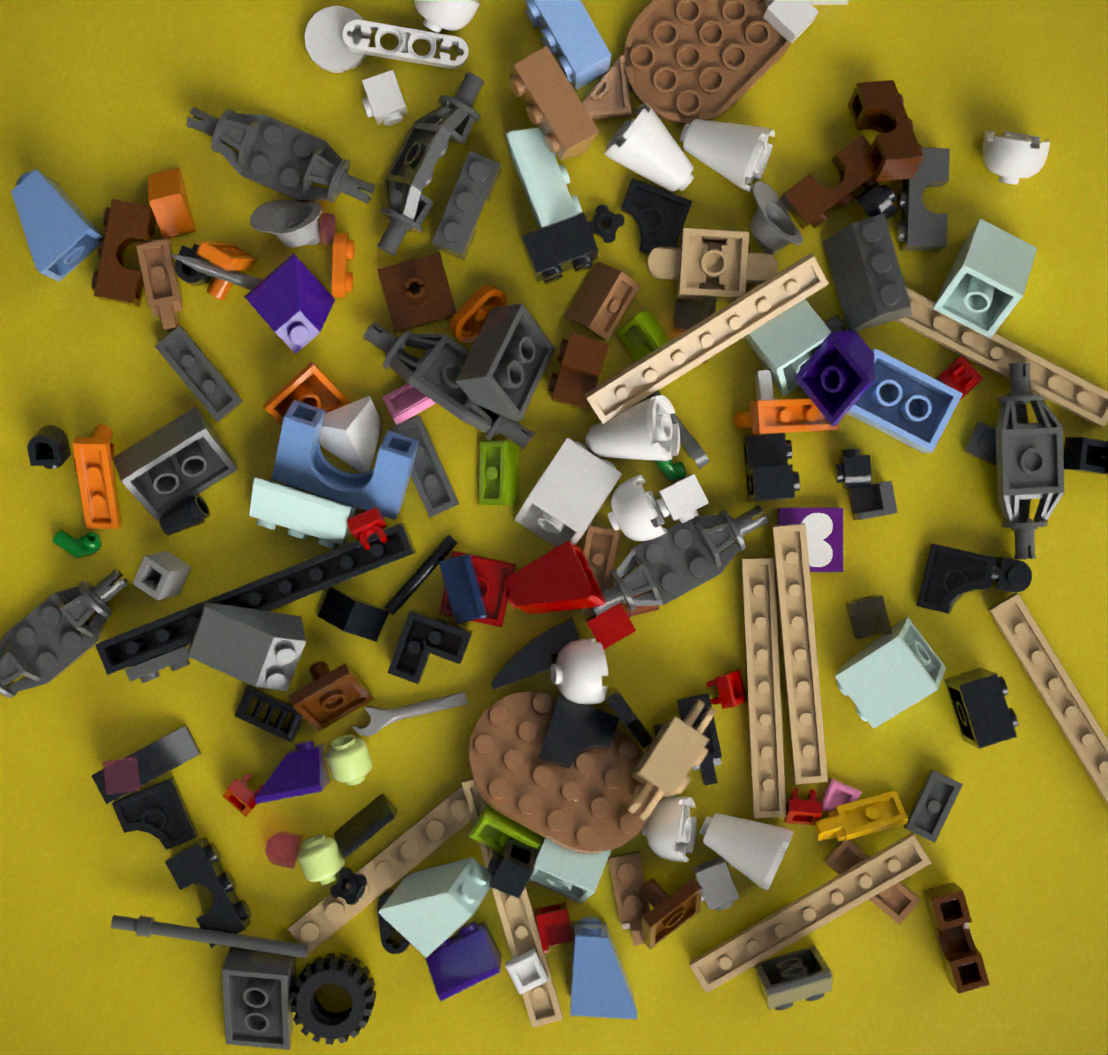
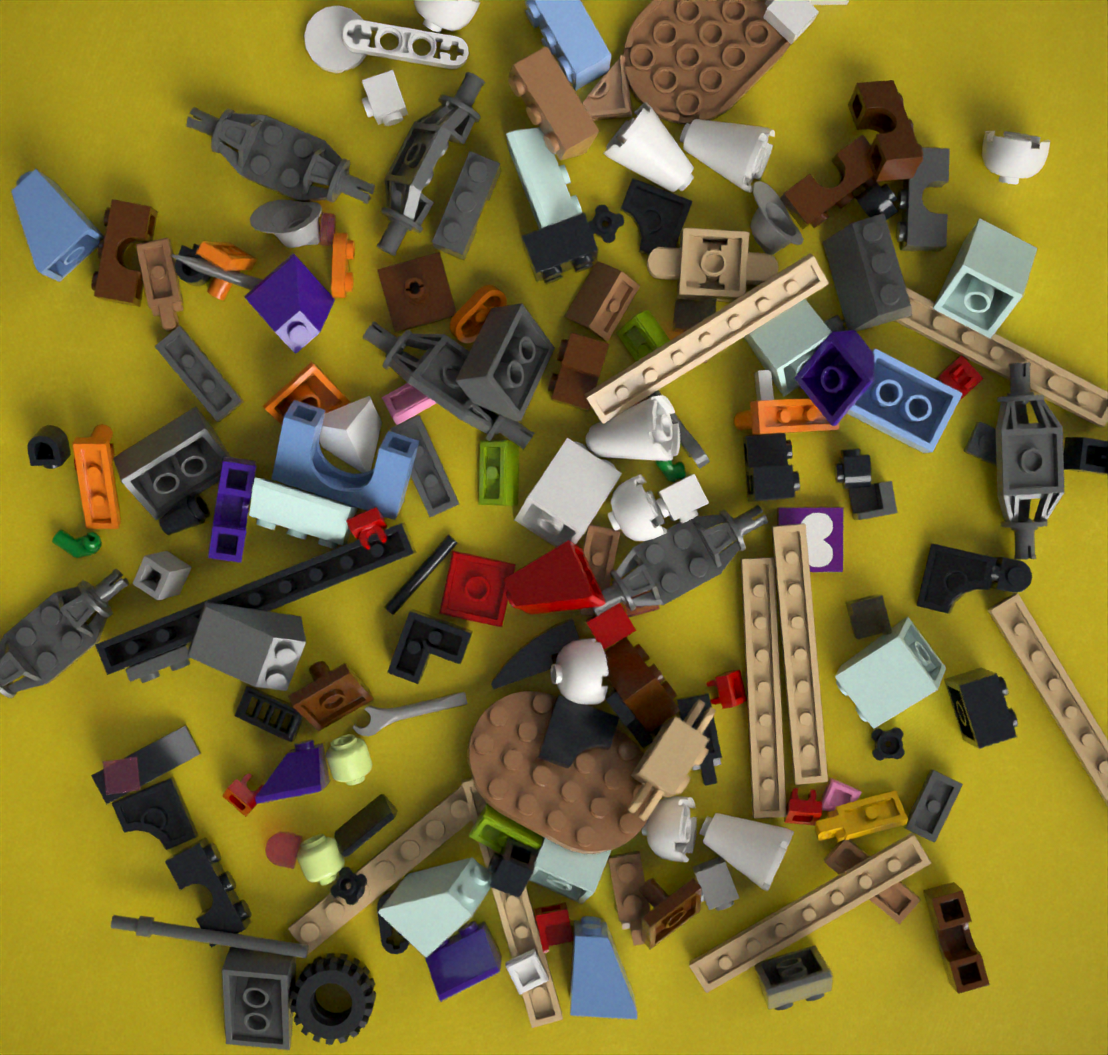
orange slope [148,168,196,238] -> none
black slope [317,587,389,642] -> none
dark blue panel [439,553,488,624] -> none
none -> dark purple arch [208,456,256,563]
none -> reddish brown brick [605,637,680,733]
none -> black plate [871,727,905,761]

